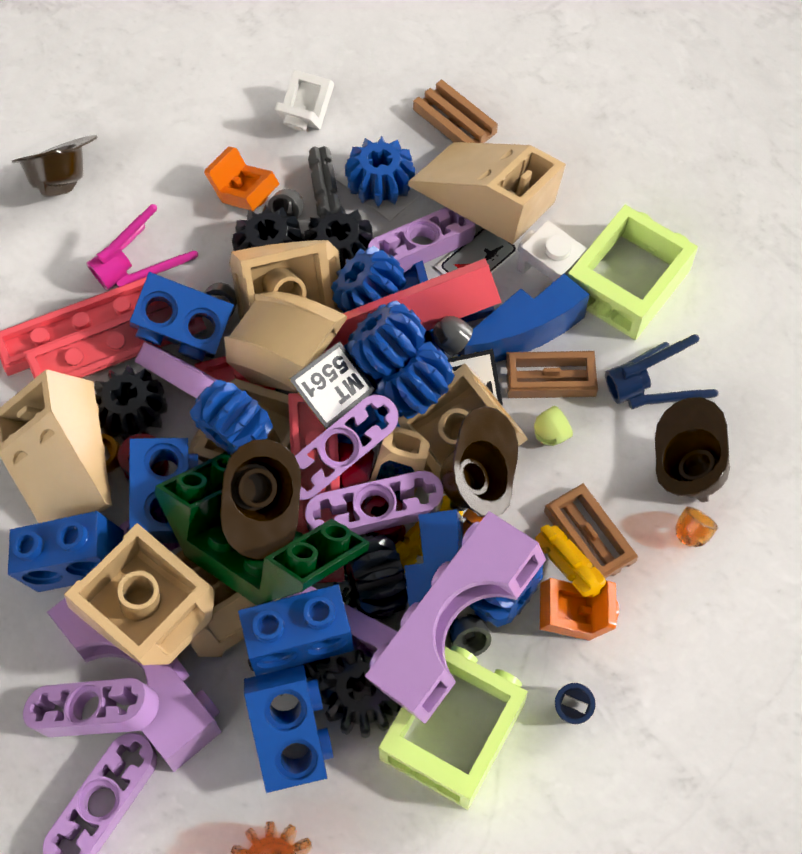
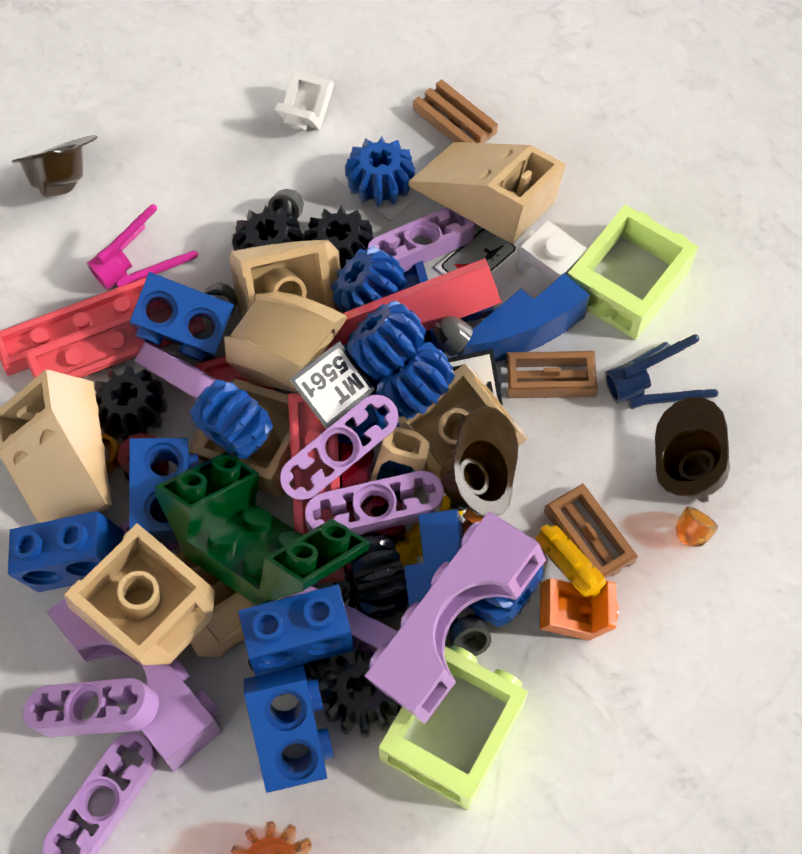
orange bracket [204,146,279,211] -> none
dark brown piece [220,439,301,560] -> none
dark grey axle [308,146,340,219] -> none
yellowish green hinge [534,406,573,446] -> none
dark blue hinge [555,683,596,725] -> none

